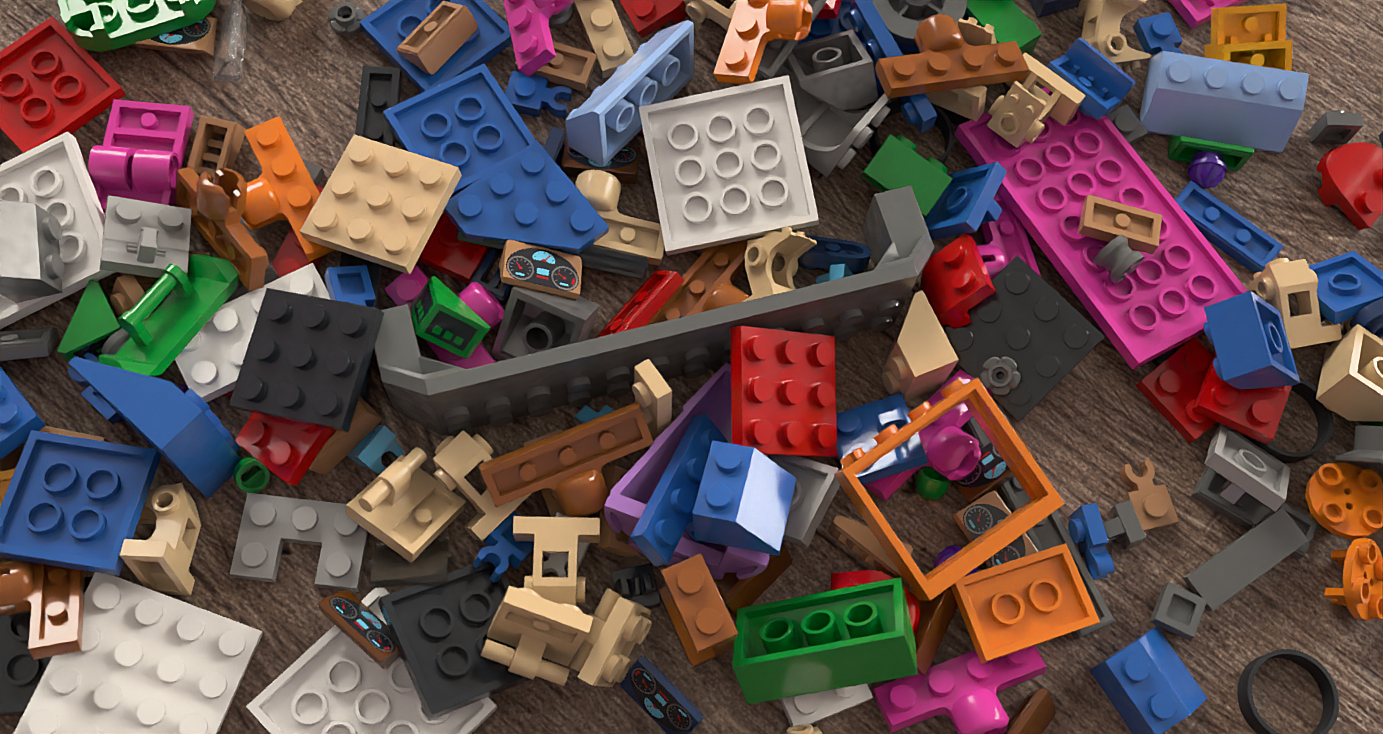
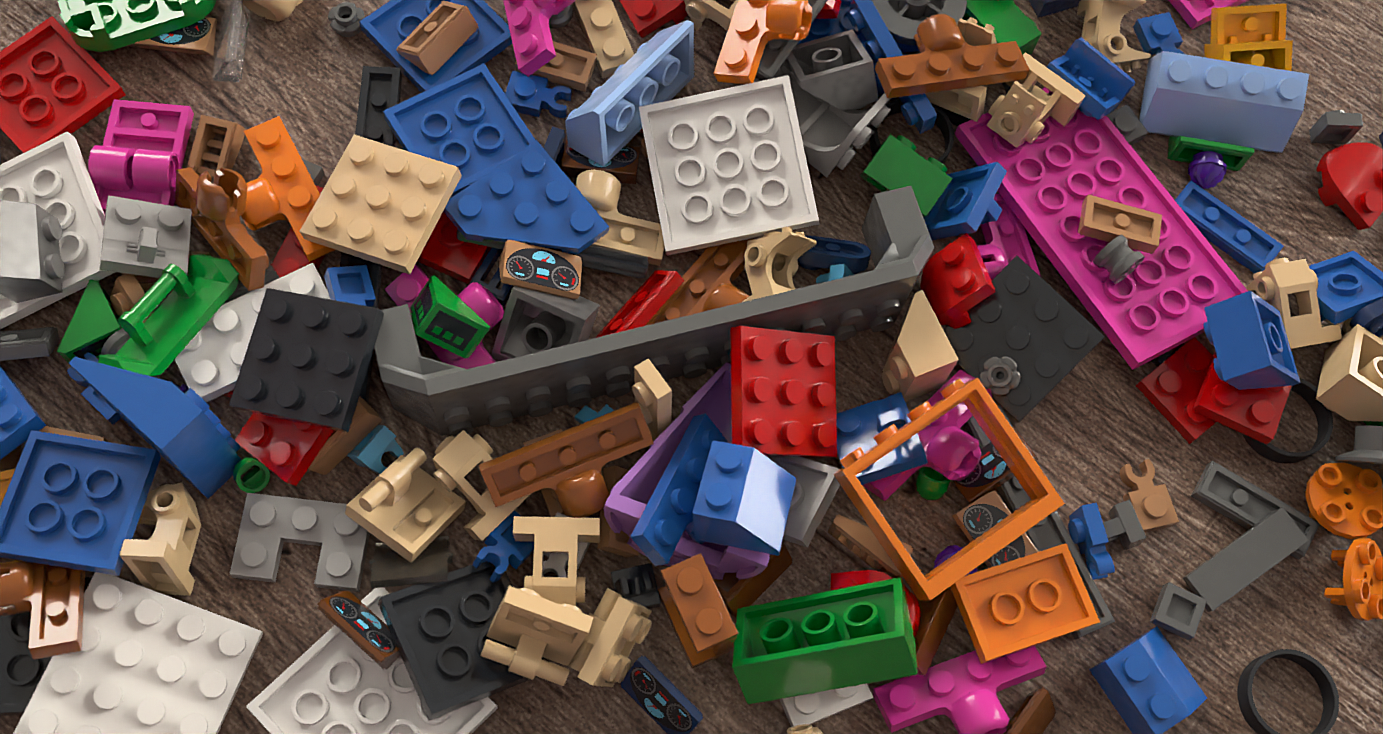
light grey hinge [1204,424,1291,512] -> none

